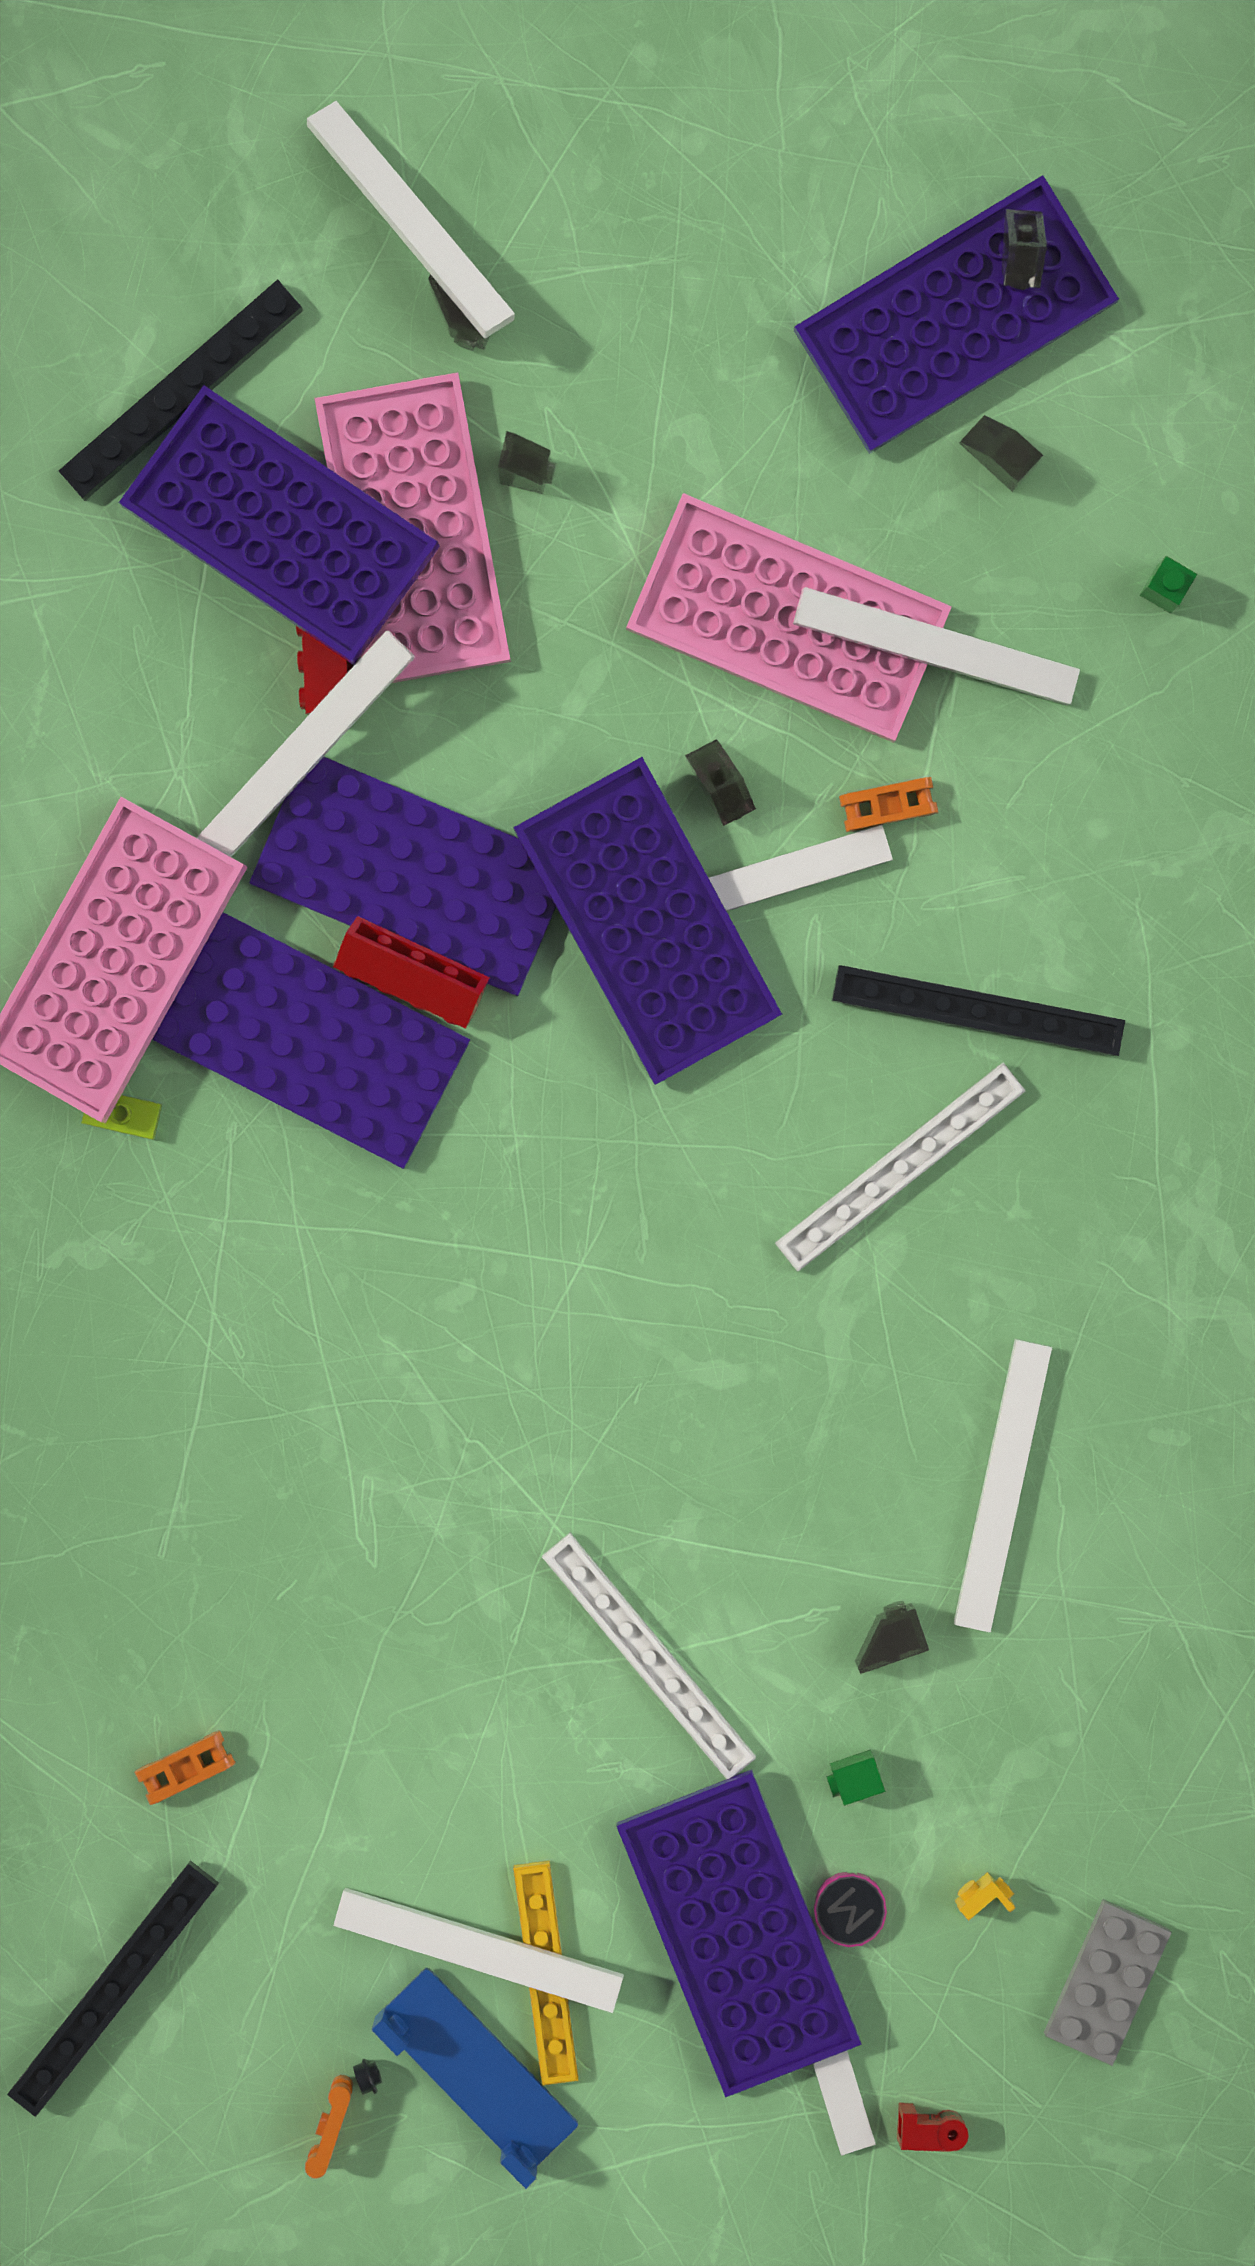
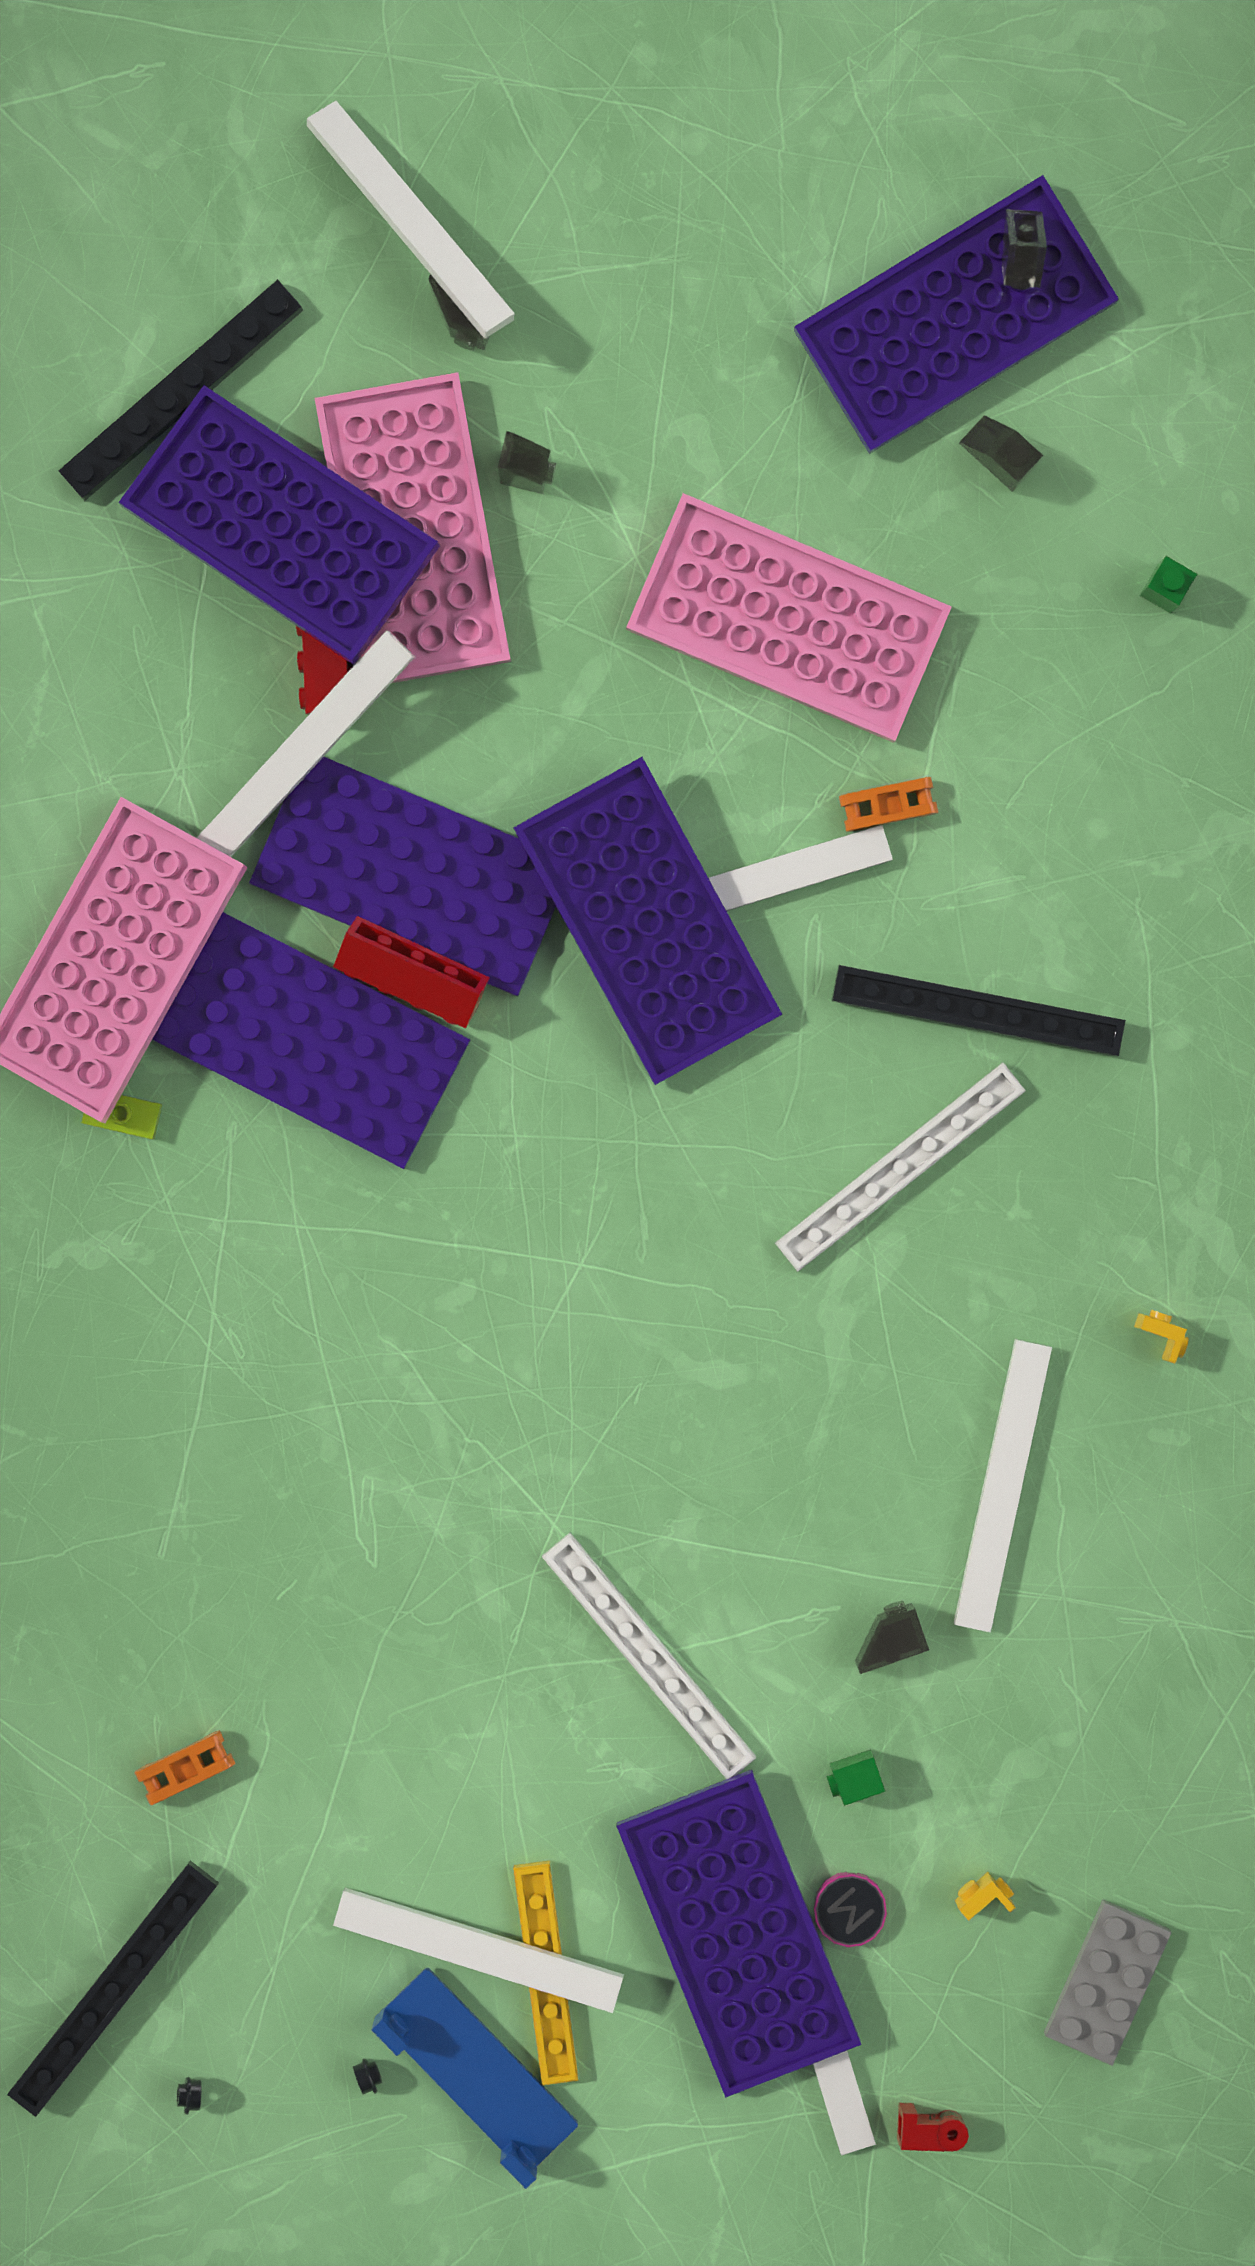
orange plate [305,2075,353,2179] -> none
clear smoke slope [685,739,756,826] -> none
white tile [793,587,1080,705] -> none
none -> black plate [177,2077,202,2115]
none -> yellow bracket [1134,1310,1189,1364]

